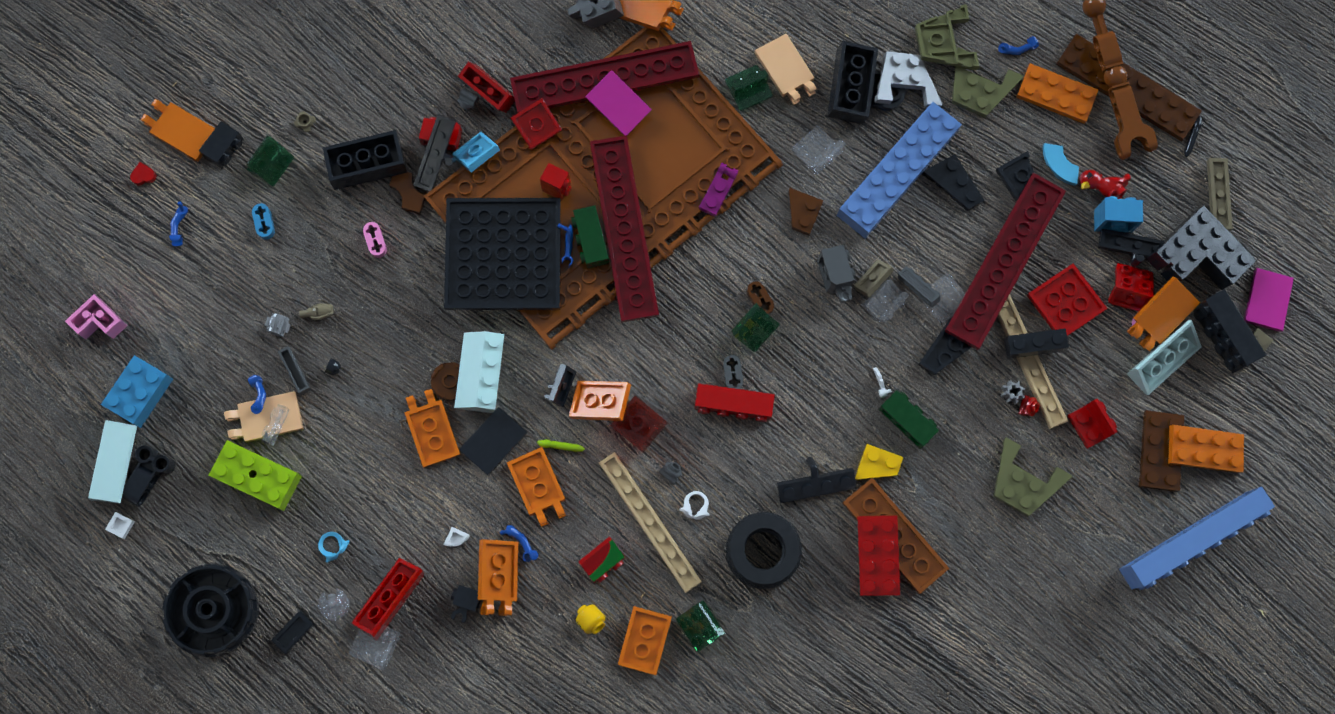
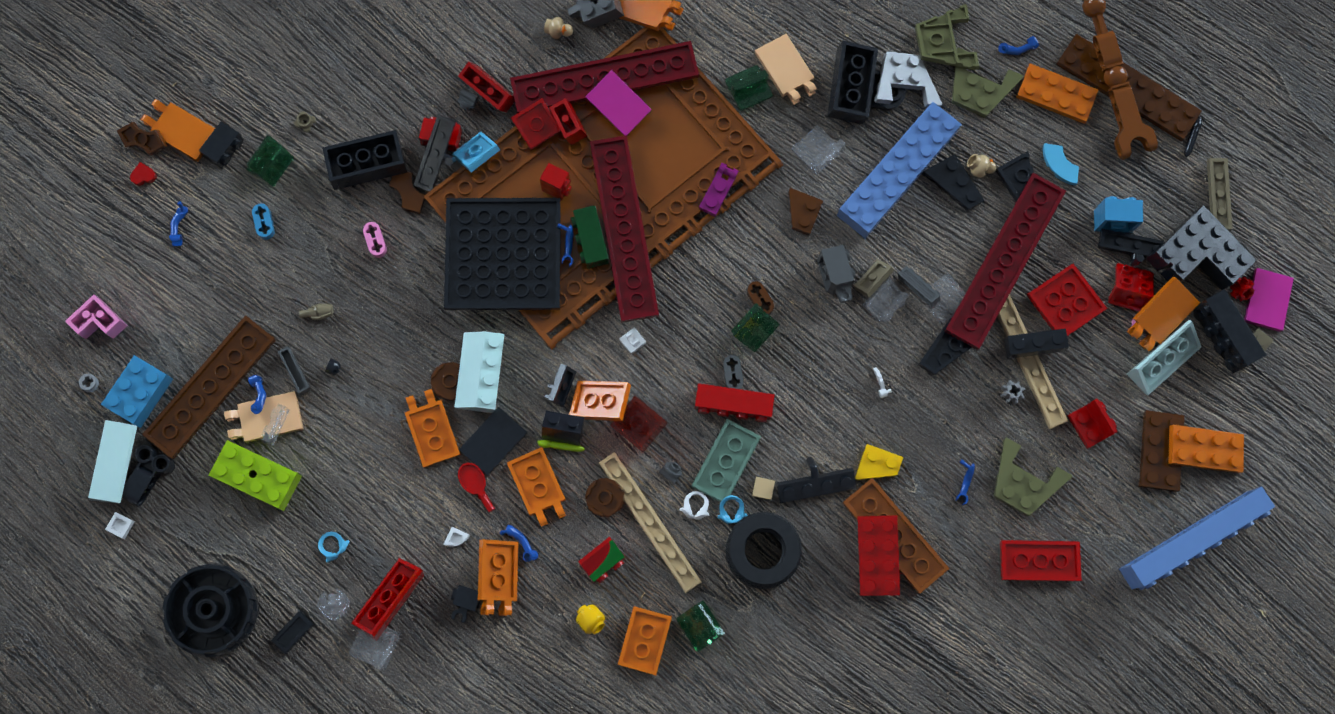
light grey gear [265,313,291,337] -> none
dark green brick [878,390,939,449] -> none
red plate [1018,395,1039,416] -> none
red animal [1079,170,1131,199] -> none
none -> light grey bush [79,373,99,393]
none -> reddish brown tile [117,122,168,155]
none -> reddish brown plate [142,315,276,459]
none -> red piece [458,463,495,513]
none -> black brick [541,410,584,446]
none -> tan animal [544,17,573,39]
none -> red brick [549,98,587,145]
none -> reddish brown tile [585,478,625,517]
none -> white tile [619,327,646,355]
none -> sand green tile [691,419,761,505]
none -> medium azure piece [717,495,748,524]
none -> tan tile [752,477,775,501]
none -> blue piece [955,459,975,505]
none -> tan animal [967,154,996,178]
none -> red plate [1000,540,1082,582]
none -> red gear [1230,277,1255,301]

